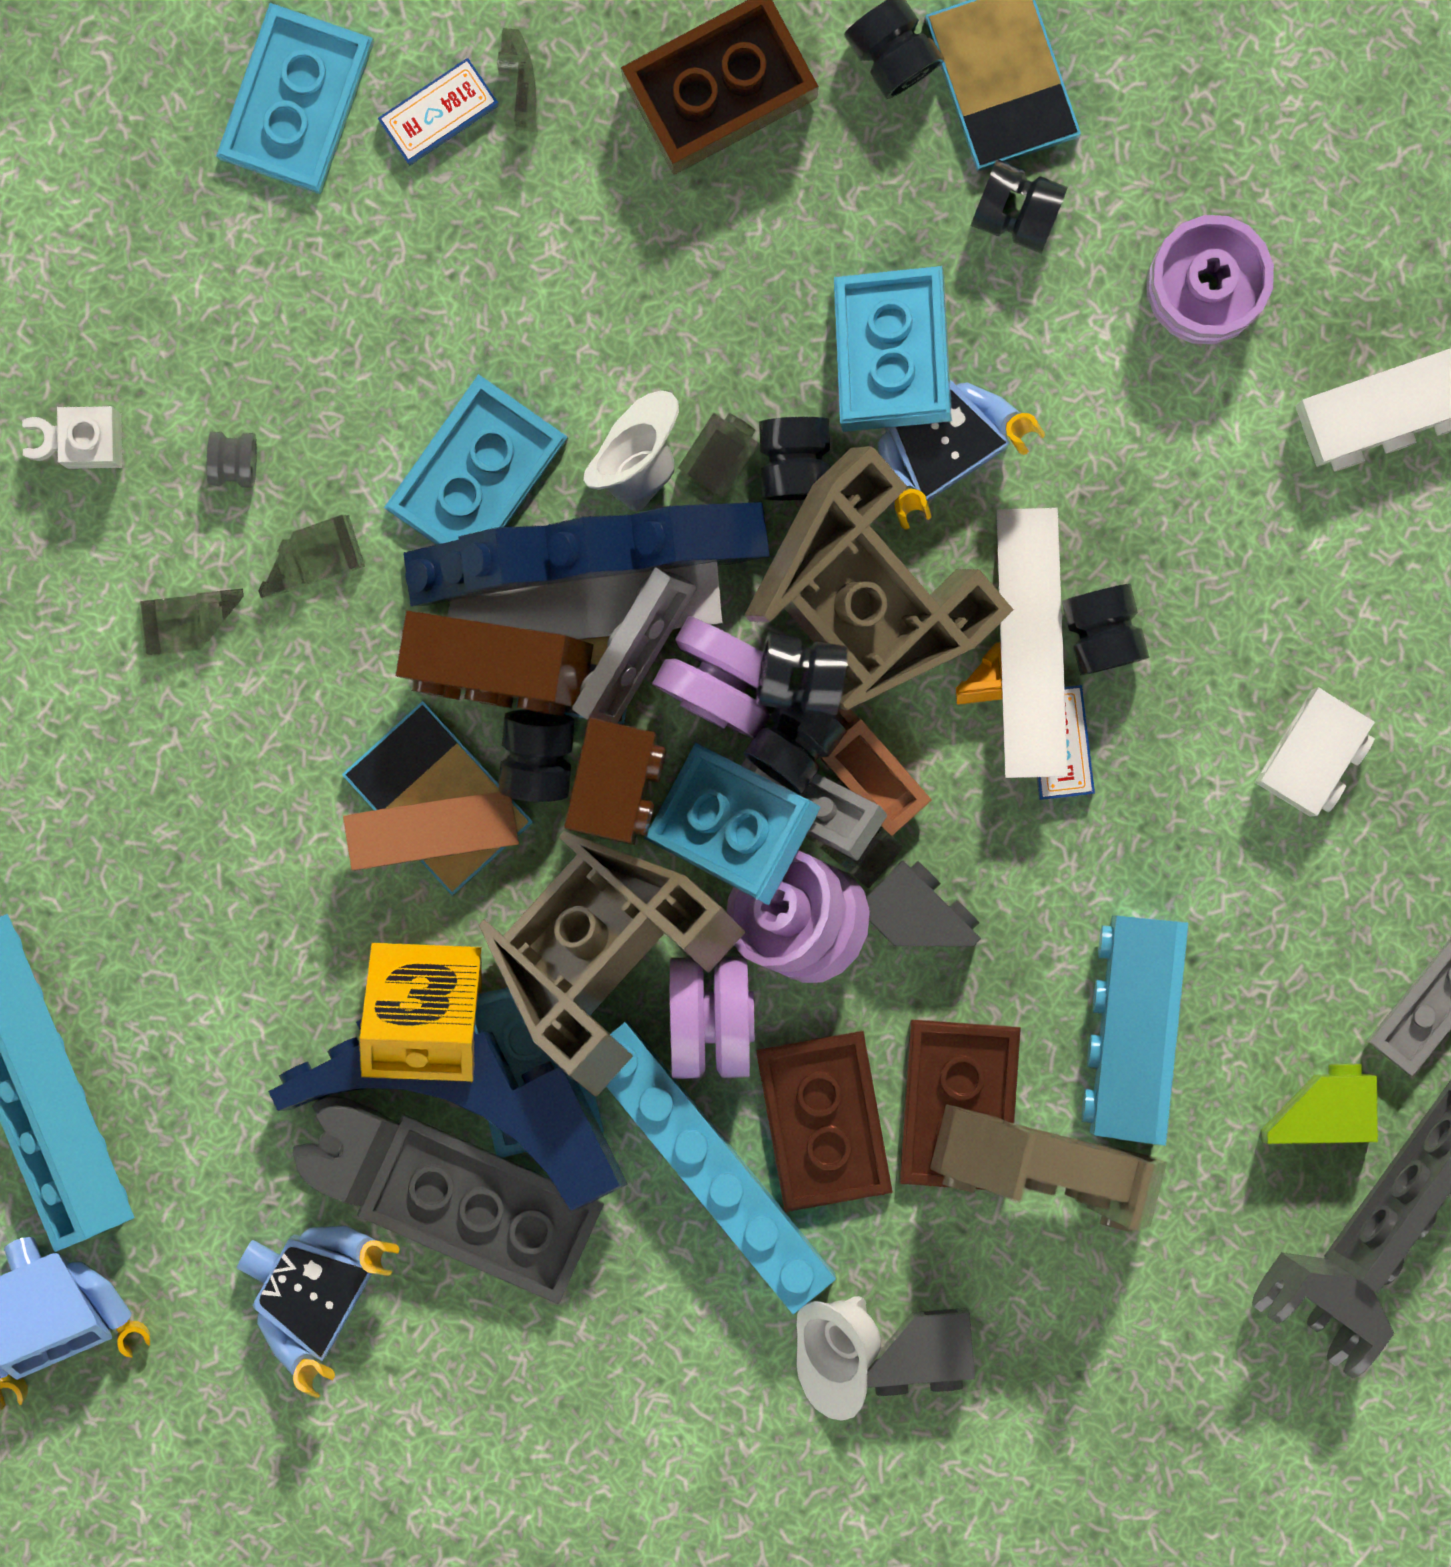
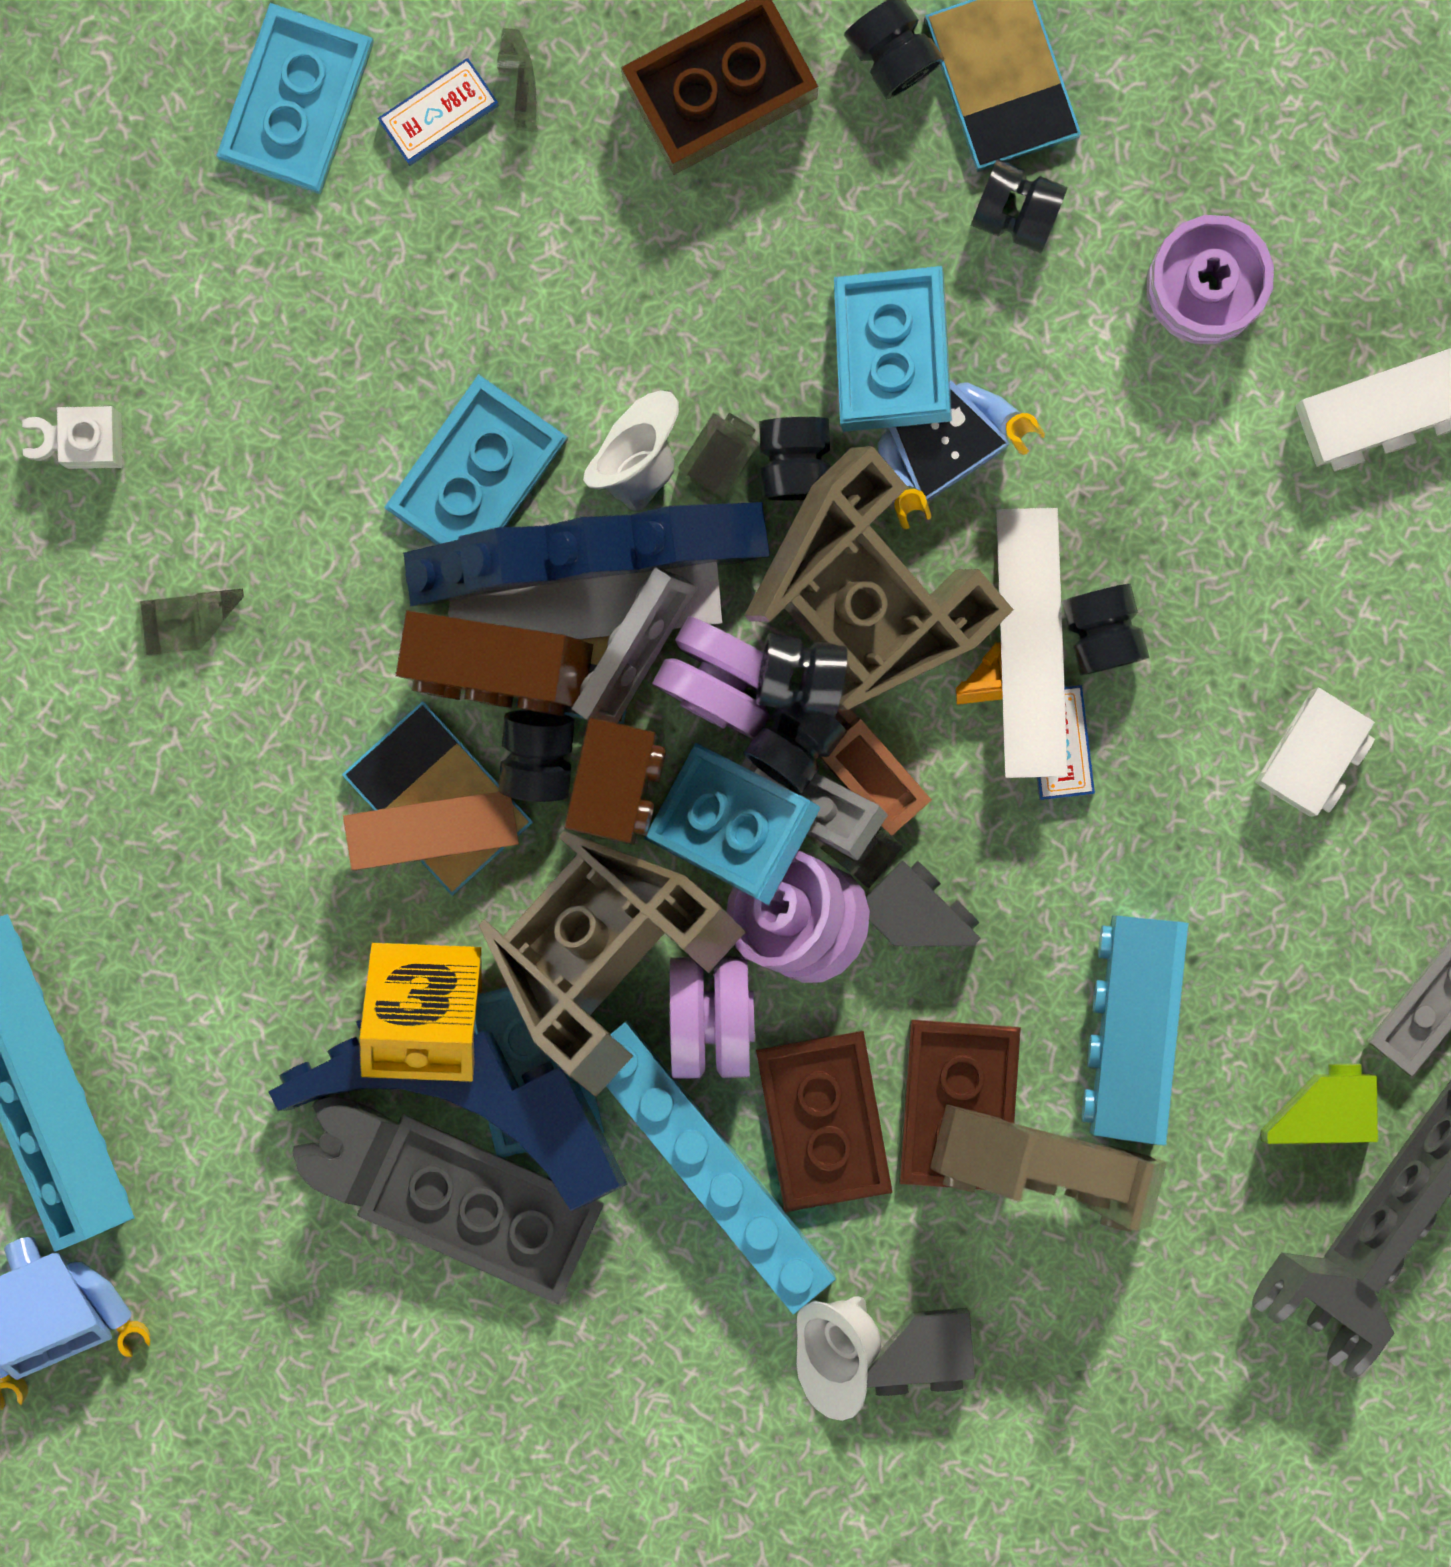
dark grey wheel [207,431,257,488] -> none
torso [236,1225,400,1398] -> none
clear smoke slope [258,514,365,598] -> none

